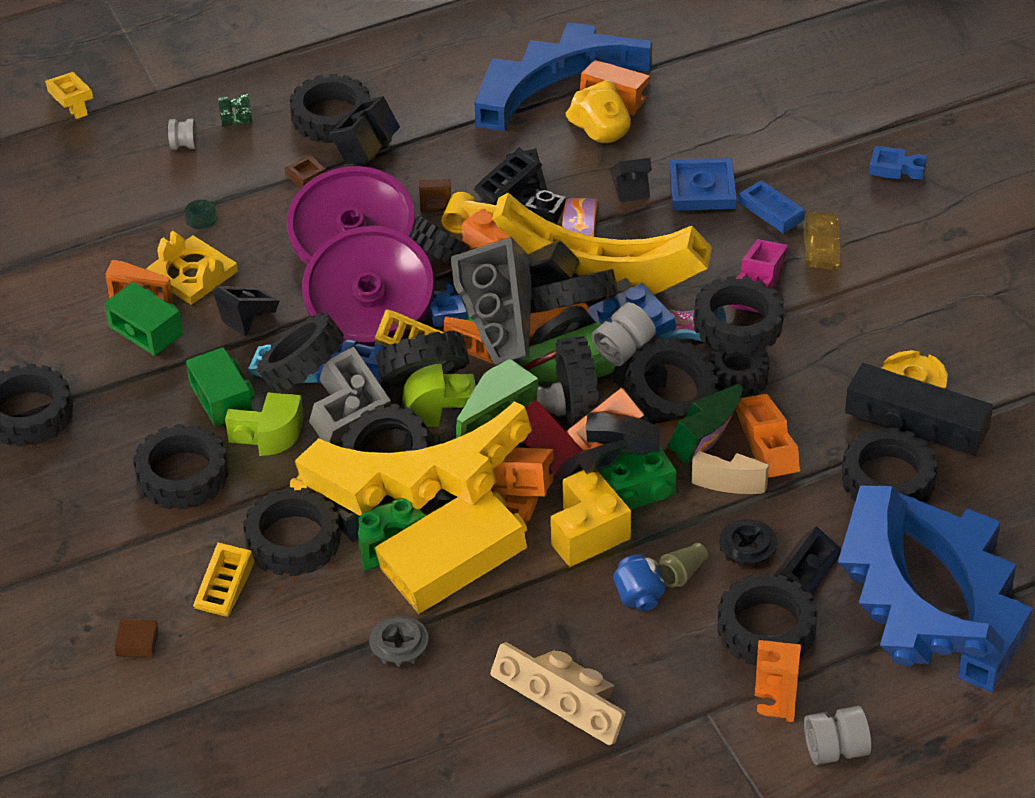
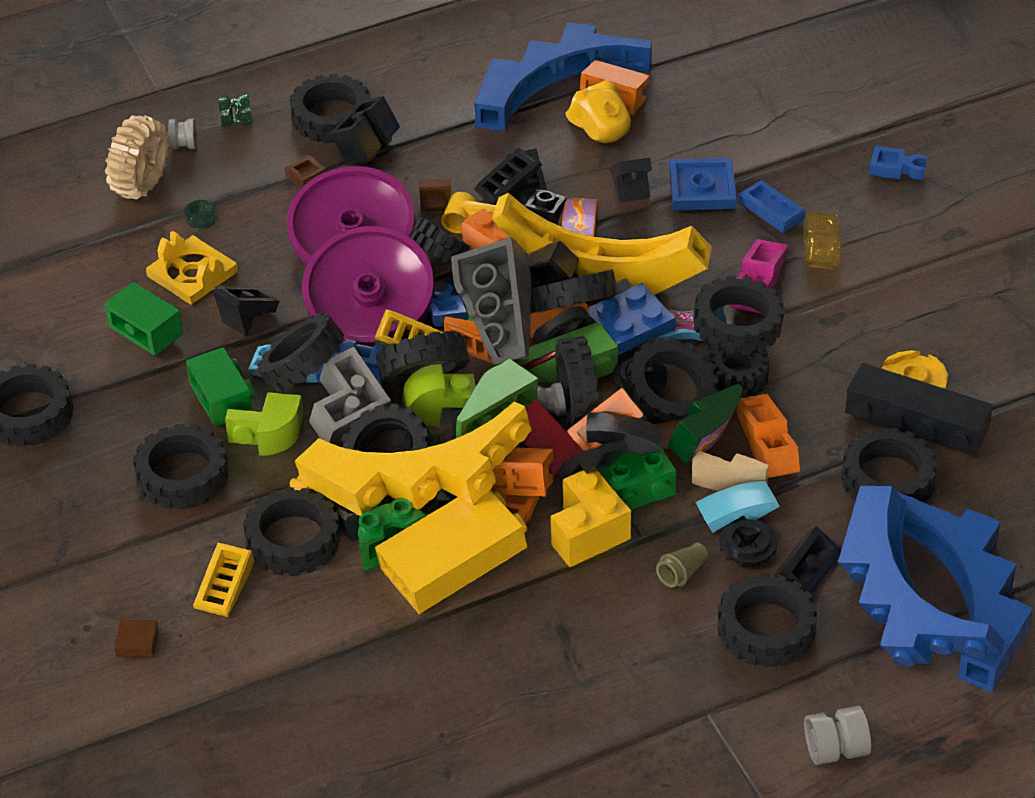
yellow plate [45,72,93,119] -> none
orange slope [105,260,174,304] -> none
dark grey gear [369,616,429,668] -> none
tan bracket [491,642,625,745] -> none
light grey wheel [591,302,656,366] -> none
blue head [613,554,666,611] -> none
orange hinge [755,640,801,722] -> none
none -> tan gear [105,115,170,200]
none -> medium azure slope [695,481,780,533]

